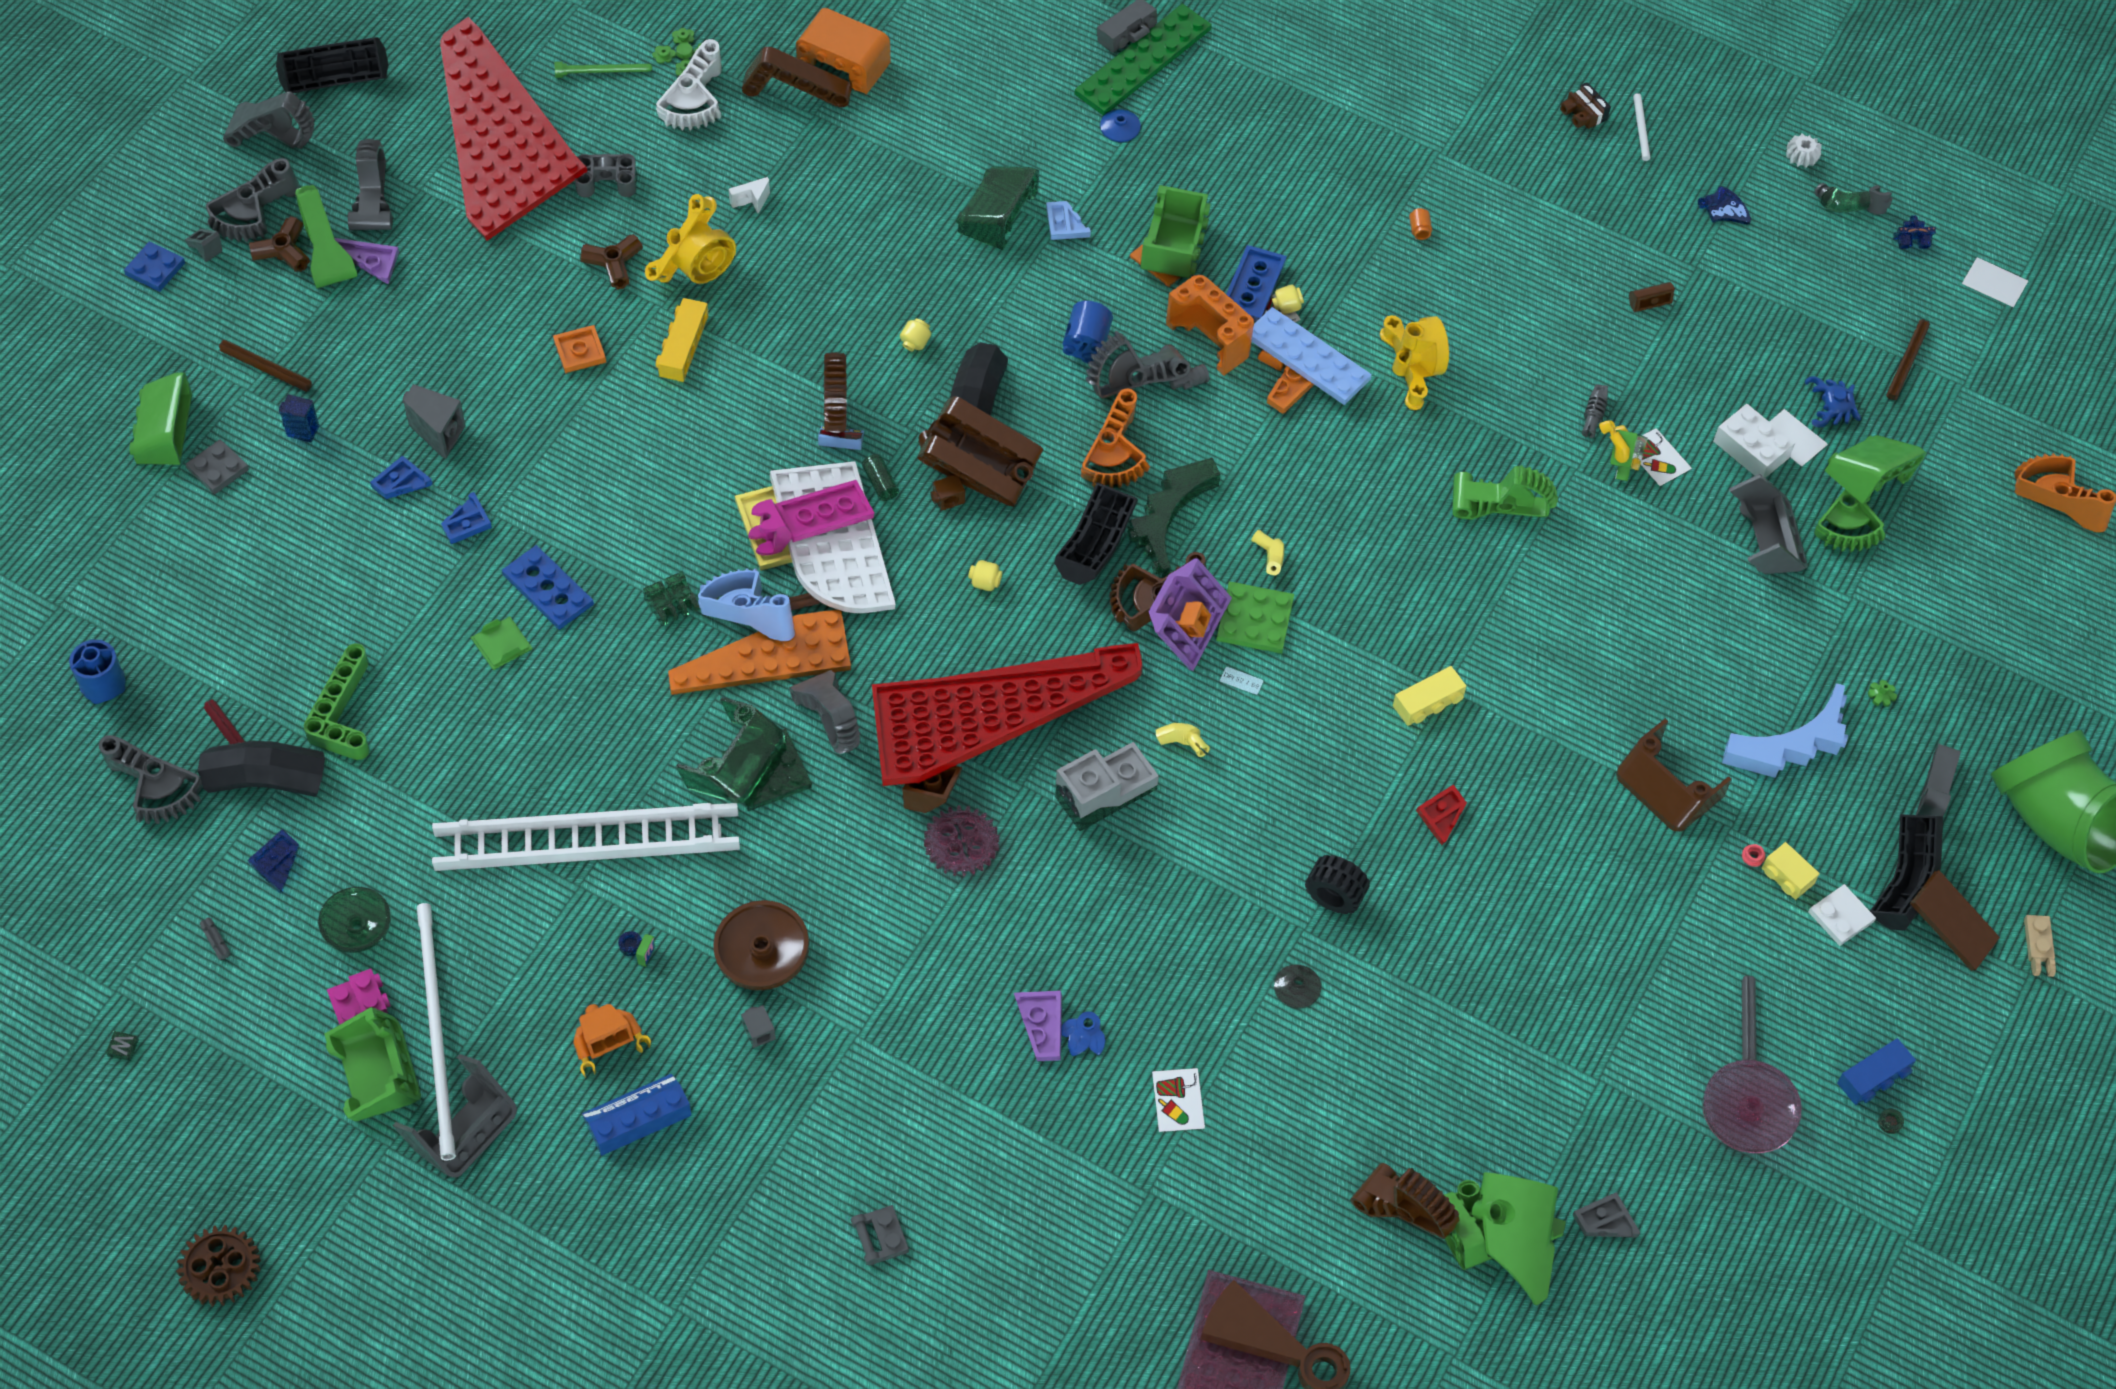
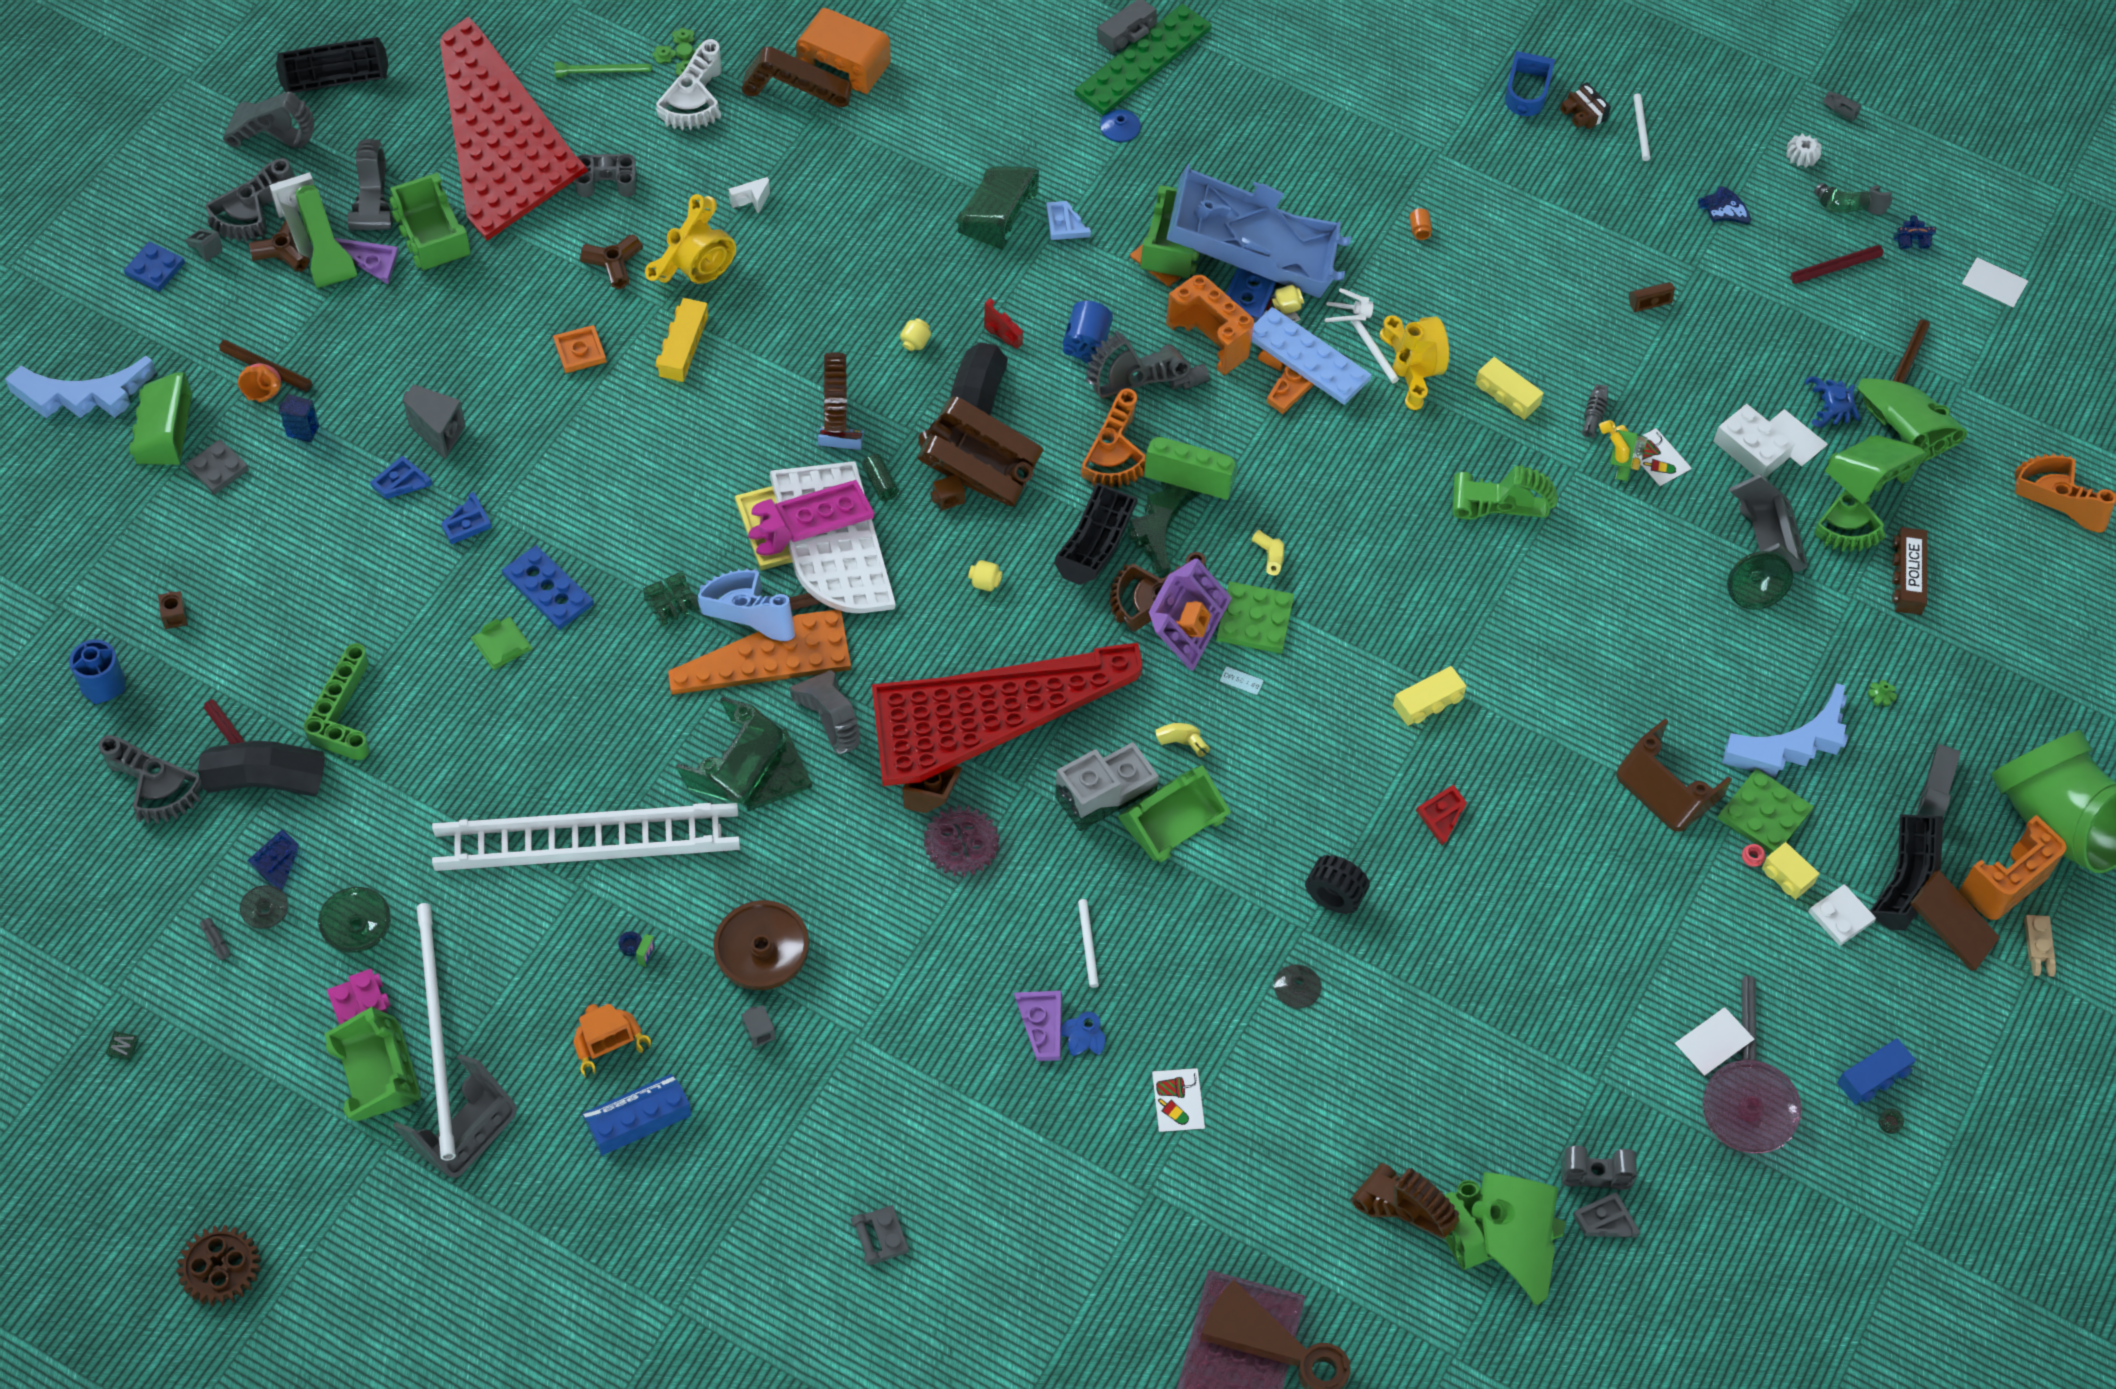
none -> light blue arch [5,356,156,418]
none -> reddish brown brick [158,591,188,629]
none -> orange hair [237,363,281,403]
none -> clear smoke dish [240,885,288,929]
none -> white plate [269,172,314,218]
none -> white sticker [279,202,313,258]
none -> bright green windscreen [389,172,471,271]
none -> red wing [984,298,1023,349]
none -> white bar [1078,899,1099,988]
none -> bright green windscreen [1118,765,1231,862]
none -> bright green windscreen [1144,437,1238,500]
none -> medium blue piece [1166,164,1351,298]
none -> white plant [1325,288,1373,322]
none -> white bar [1350,320,1399,383]
none -> light yellow brick [1475,357,1544,420]
none -> blue window [1505,51,1555,116]
none -> dark grey beam [1561,1146,1637,1190]
none -> white sticker [1675,1007,1755,1076]
none -> bright green plate [1717,768,1814,854]
none -> clear green dish [1727,551,1793,610]
none -> dark red axle [1790,245,1884,284]
none -> dark grey hinge [1823,91,1862,121]
none -> bright green panel [1857,378,1967,464]
none -> reddish brown brick [1892,527,1927,615]
none -> orange windscreen [1959,815,2067,920]

